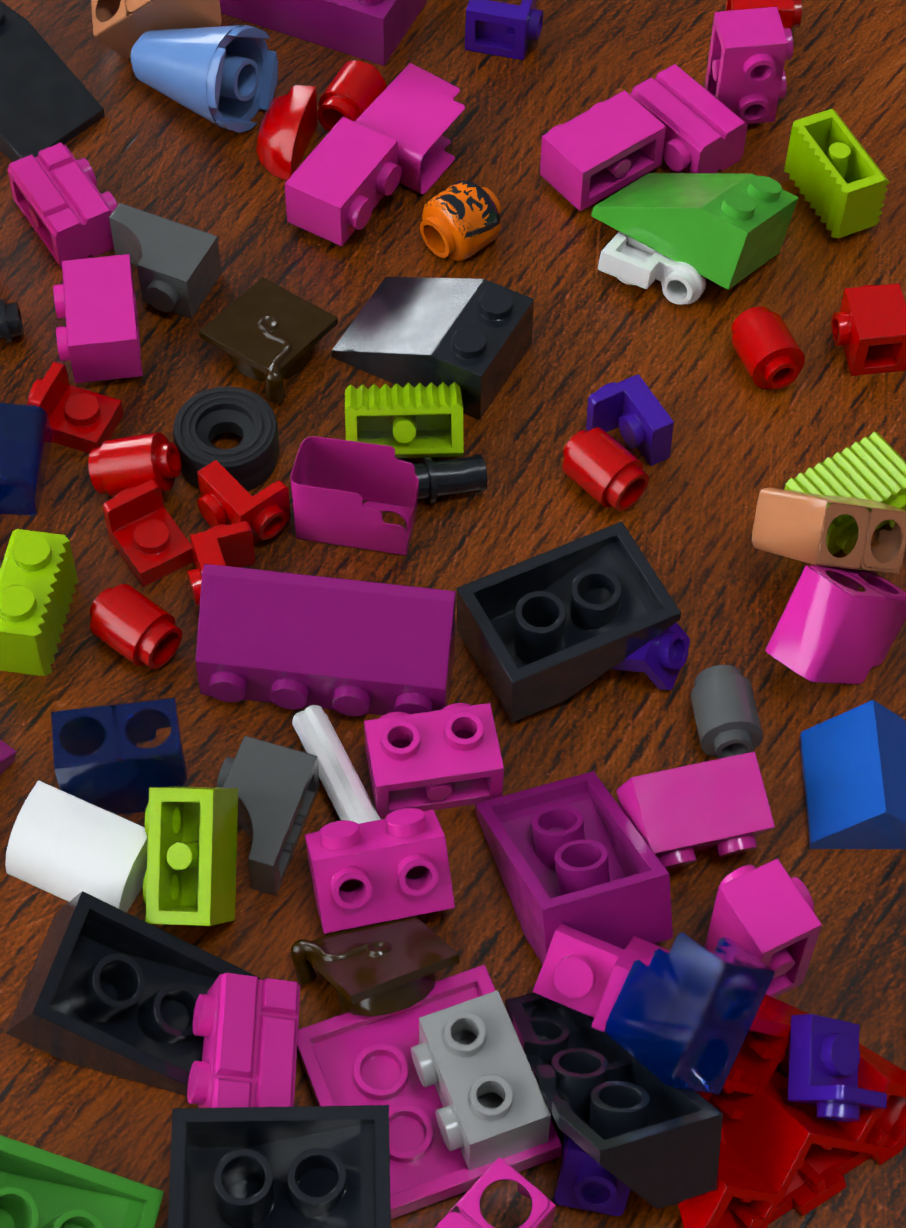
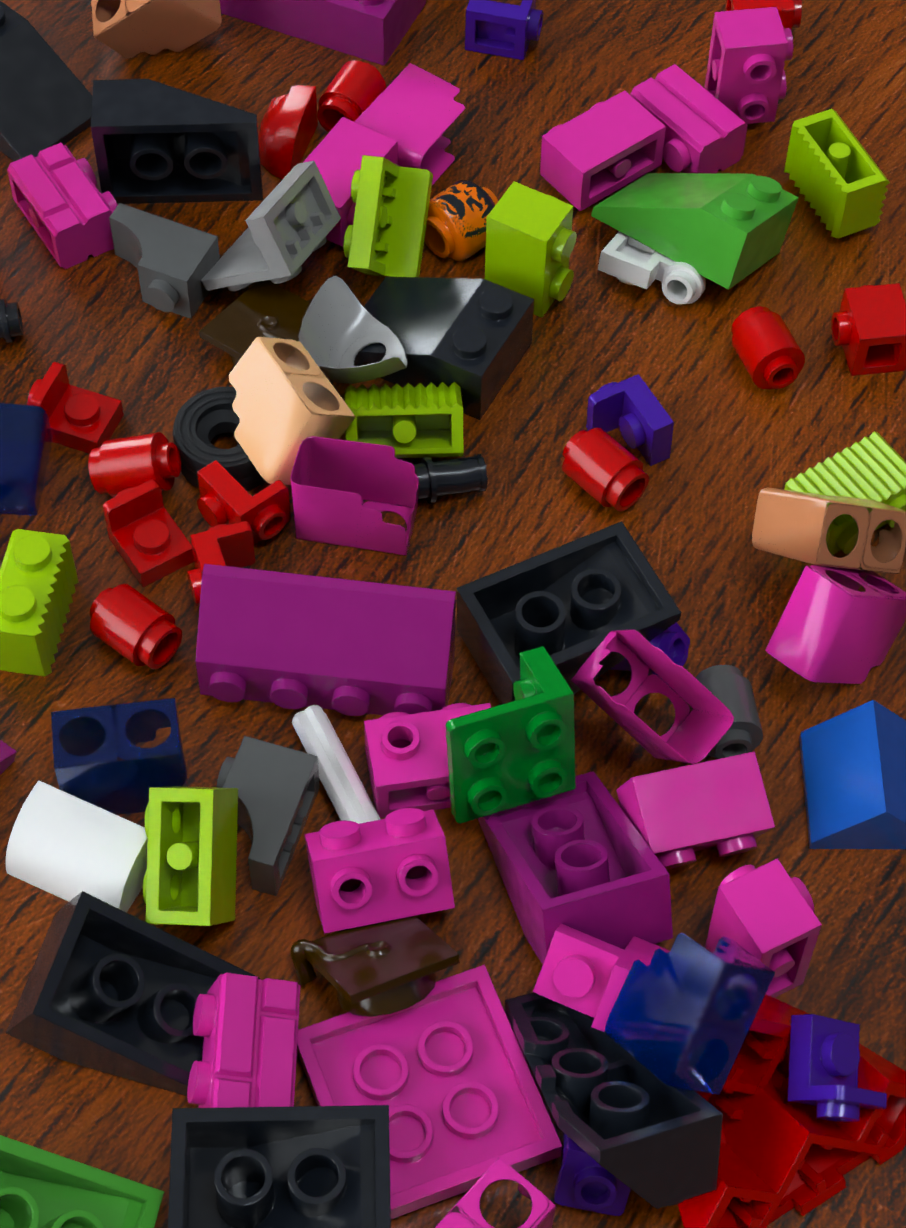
dark pink brick [53,254,143,383] -> none
medium blue cone [130,25,278,133] -> none
light grey brick [411,990,551,1171] -> none
none -> black slope [91,79,263,204]
none -> light grey bracket [201,161,341,291]
none -> light nougat piece [229,337,355,485]
none -> light grey piece [298,276,408,384]
none -> lime bracket [344,155,433,277]
none -> green bracket [446,646,576,823]
none -> lime brick [485,181,577,318]
none -> dark pink piece [571,629,734,764]

